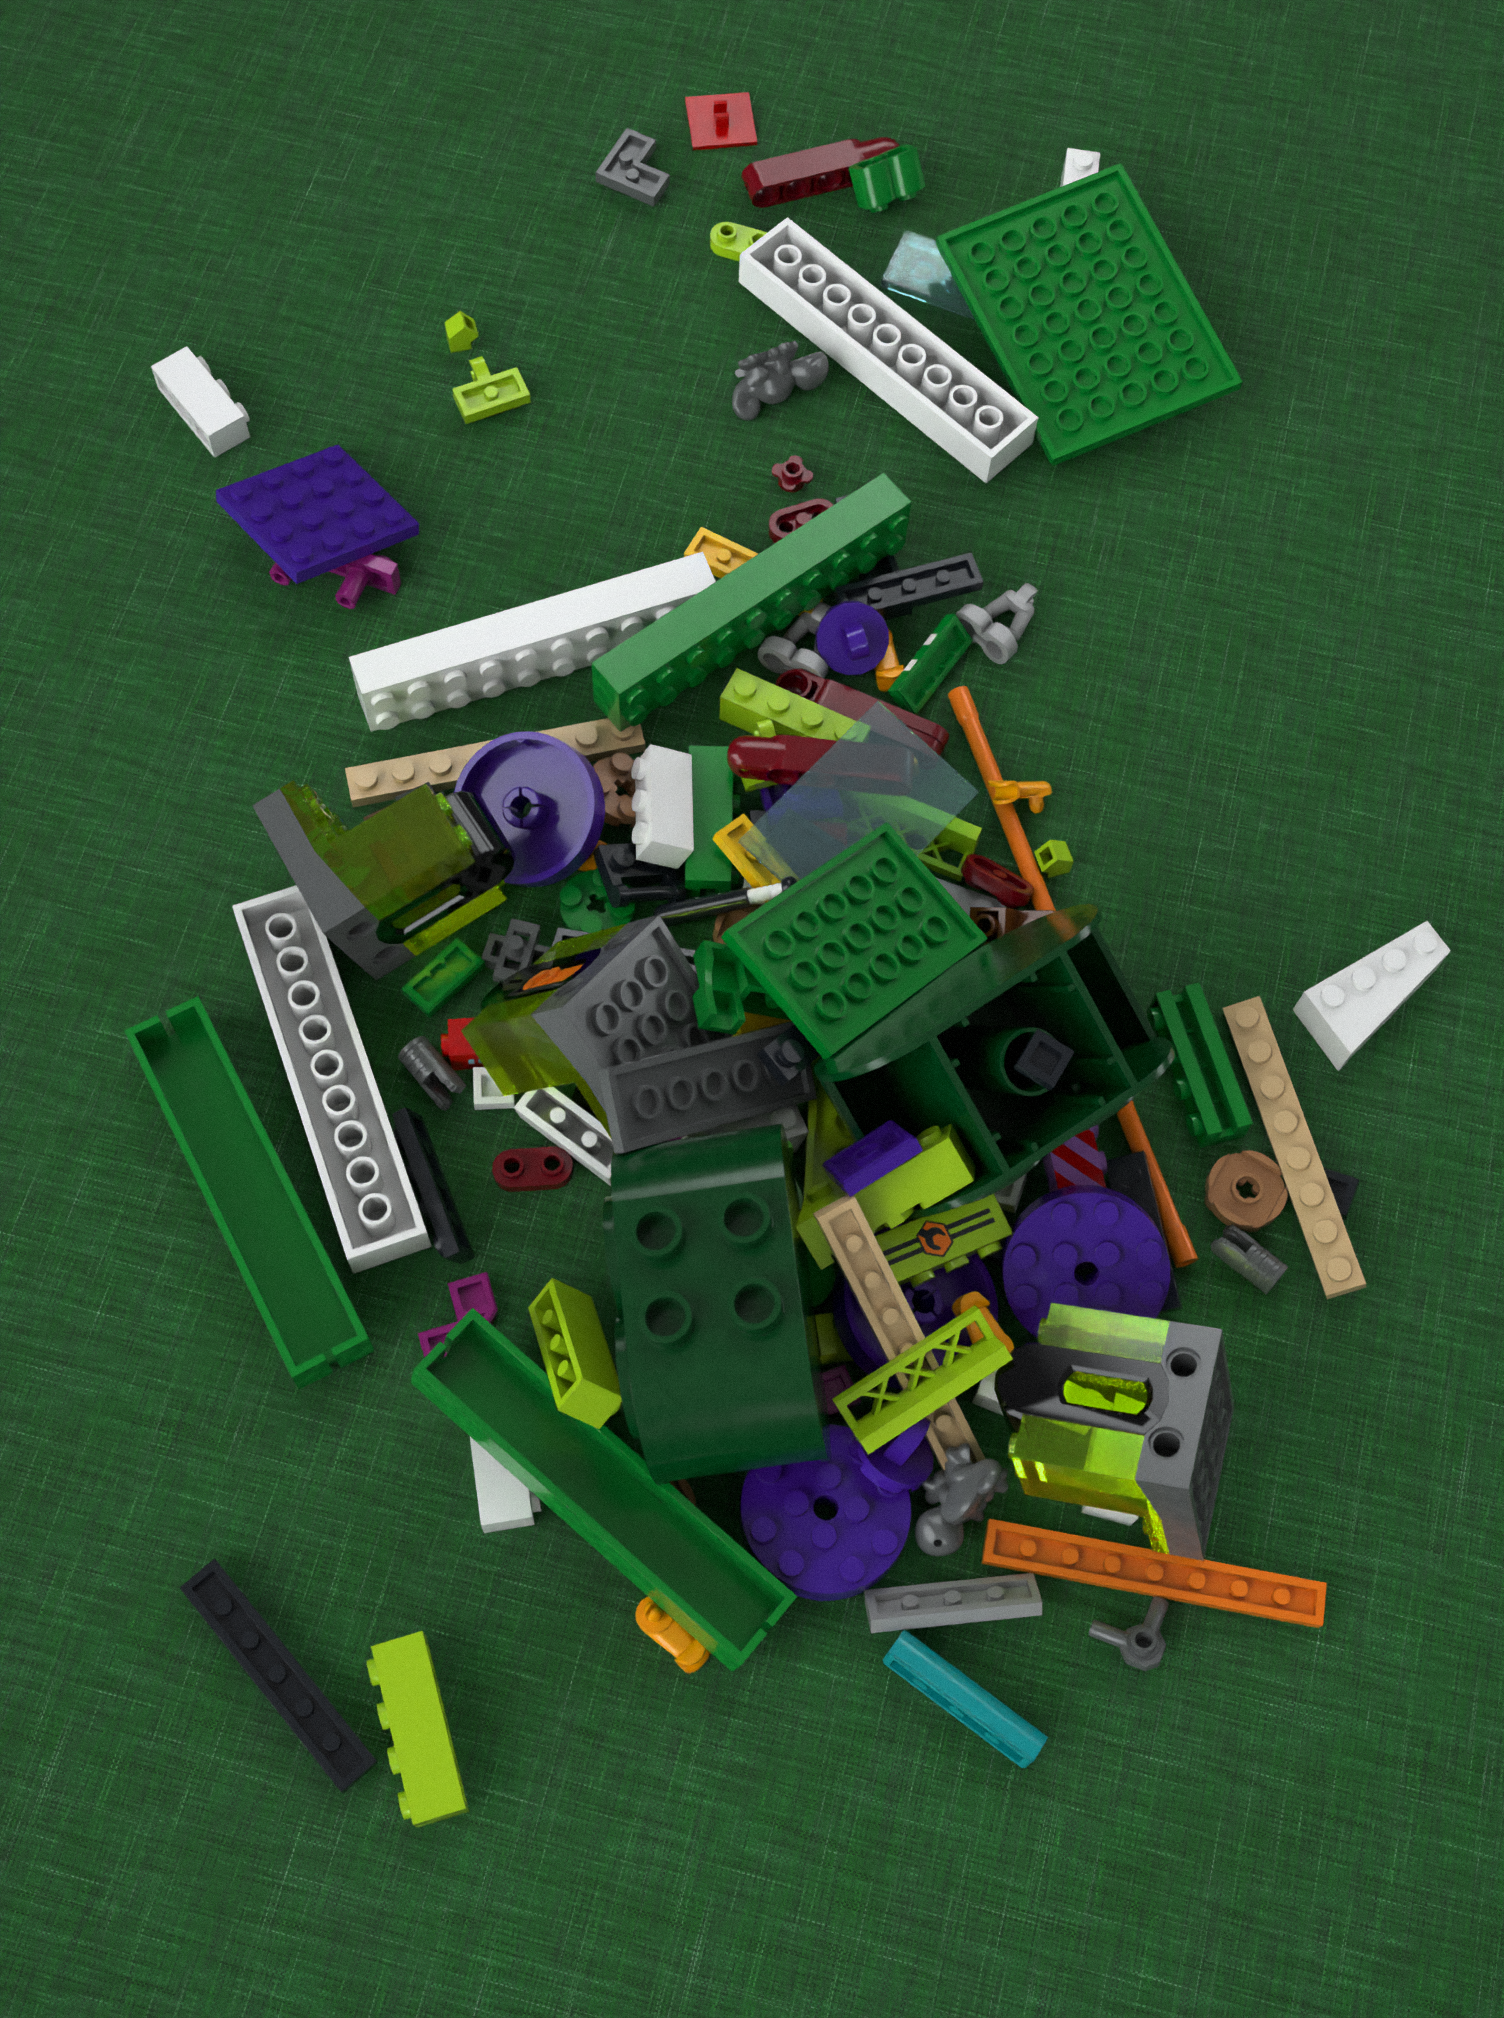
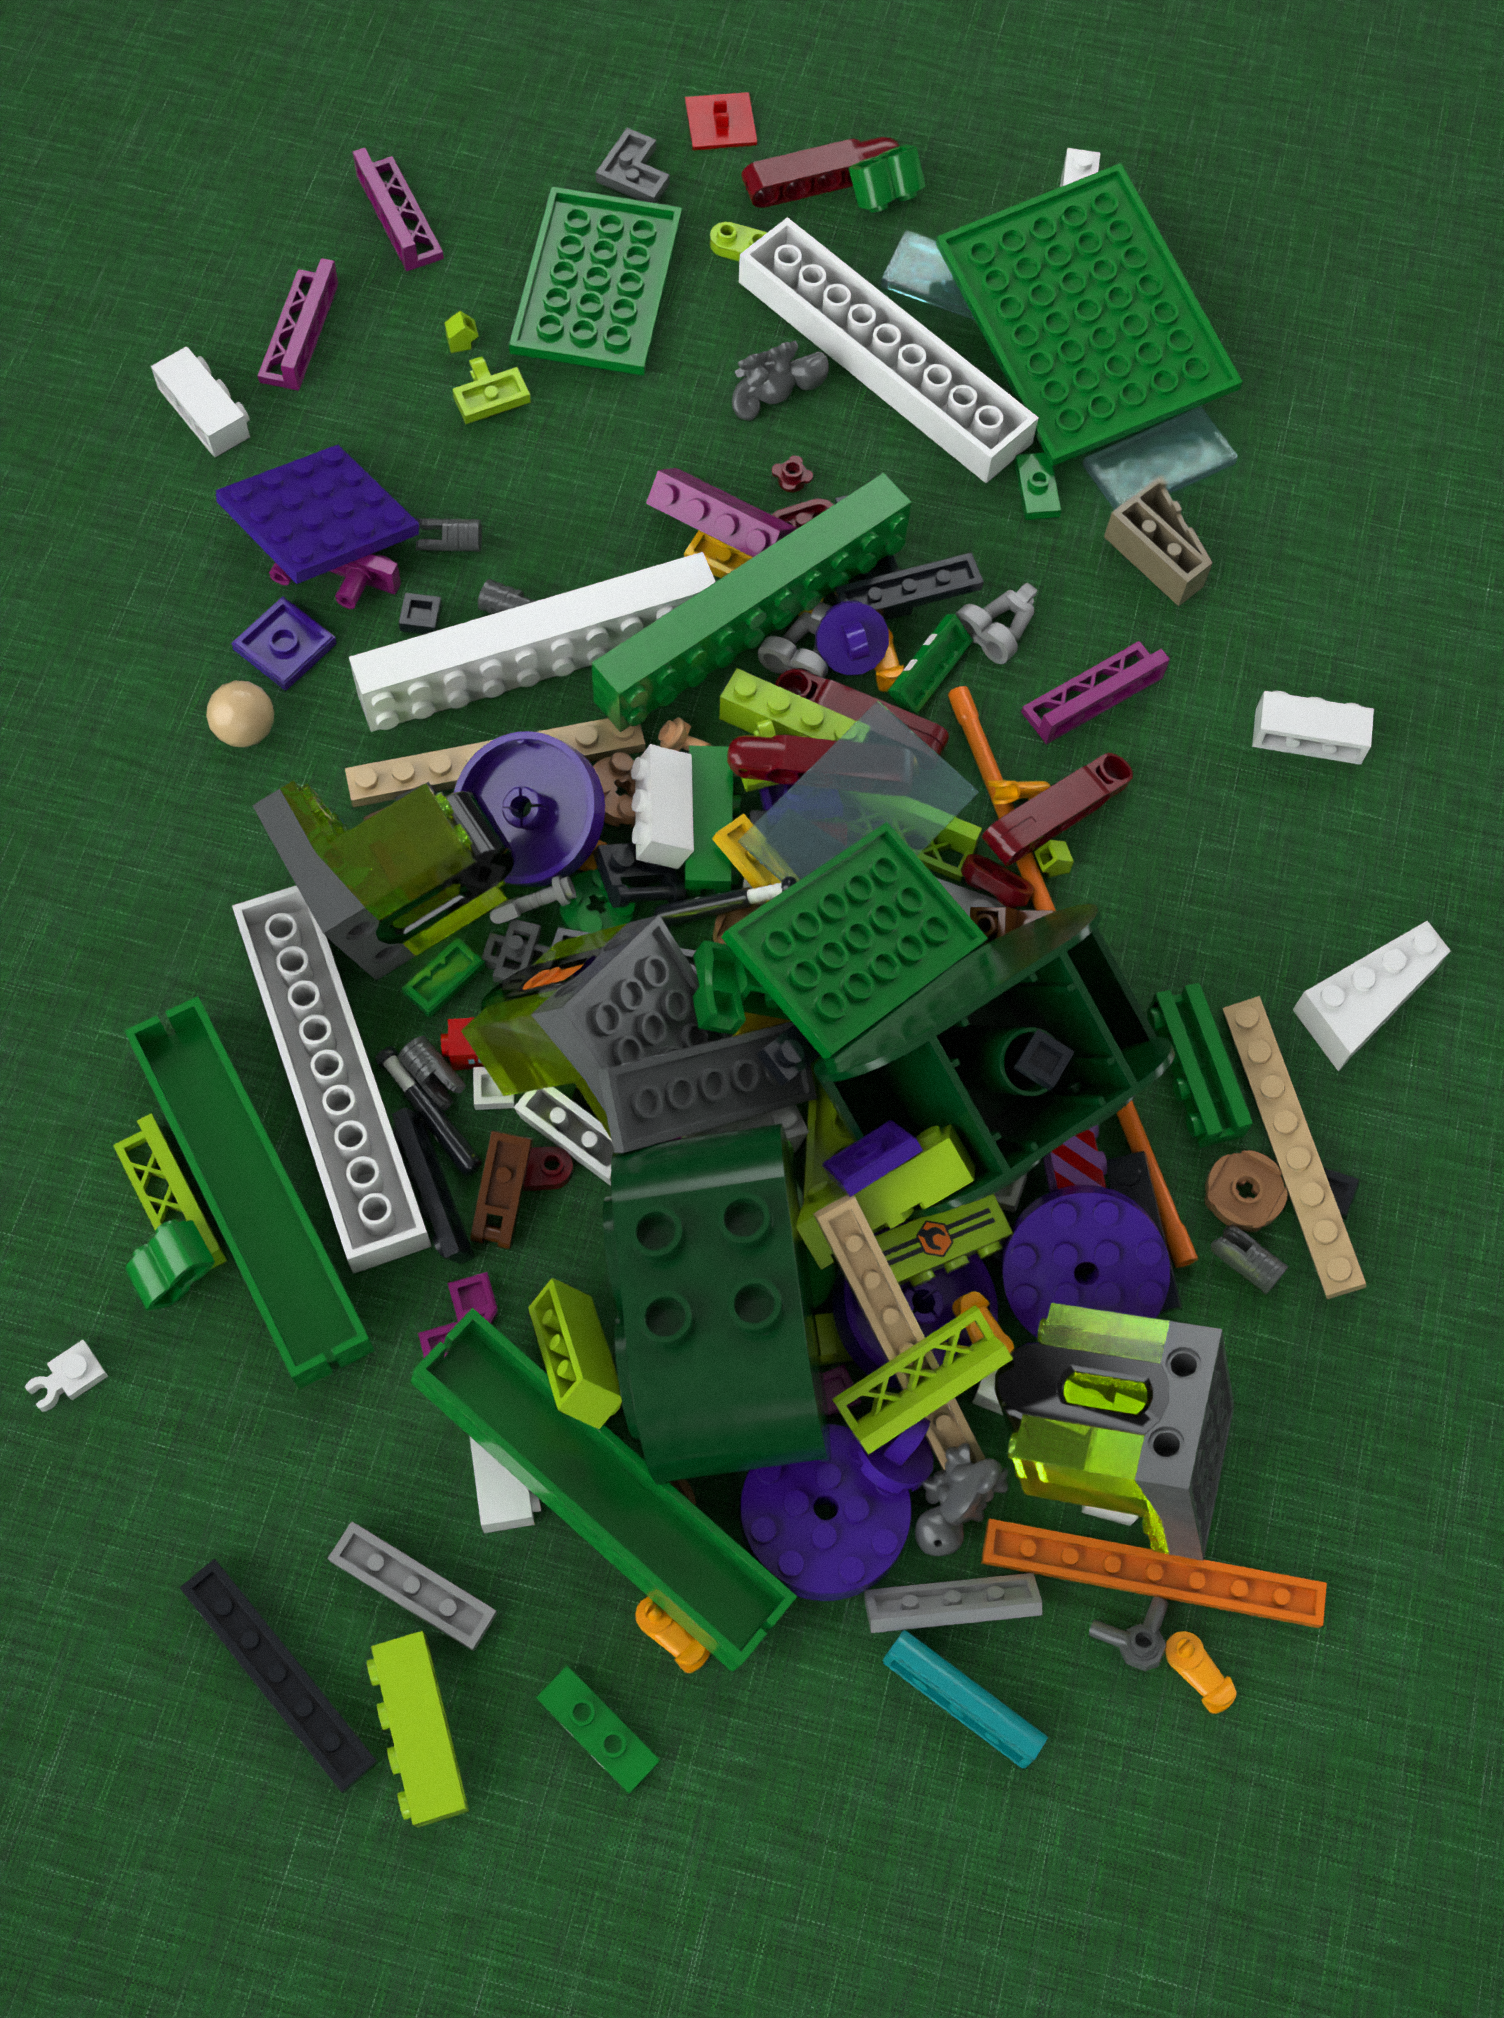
none -> white plate [25,1340,108,1412]
none -> lime fence [113,1113,227,1269]
none -> green brick [125,1219,215,1311]
none -> tan piece [206,680,274,748]
none -> dark purple tile [231,596,337,691]
none -> magenta fence [258,258,339,391]
none -> light grey plate [327,1522,497,1651]
none -> magenta fence [352,147,444,272]
none -> black piece [375,1046,482,1176]
none -> black plate [399,593,442,634]
none -> dark grey hinge [416,518,482,552]
none -> reddish brown plate [470,1130,534,1250]
none -> dark grey hinge [477,579,535,614]
none -> light grey hinge [490,875,576,924]
none -> green plate [509,186,682,376]
none -> green plate [536,1666,660,1795]
none -> magenta brick [646,468,797,557]
none -> light nougat plate [658,717,711,751]
none -> dark red piece [982,753,1133,867]
none -> green plate [1014,453,1061,520]
none -> magenta fence [1021,641,1170,744]
none -> clear light blue tile [1083,406,1238,510]
none -> dark tan wedge [1104,475,1212,606]
none -> light orange piece [1165,1631,1237,1714]
none -> white brick [1252,691,1374,765]

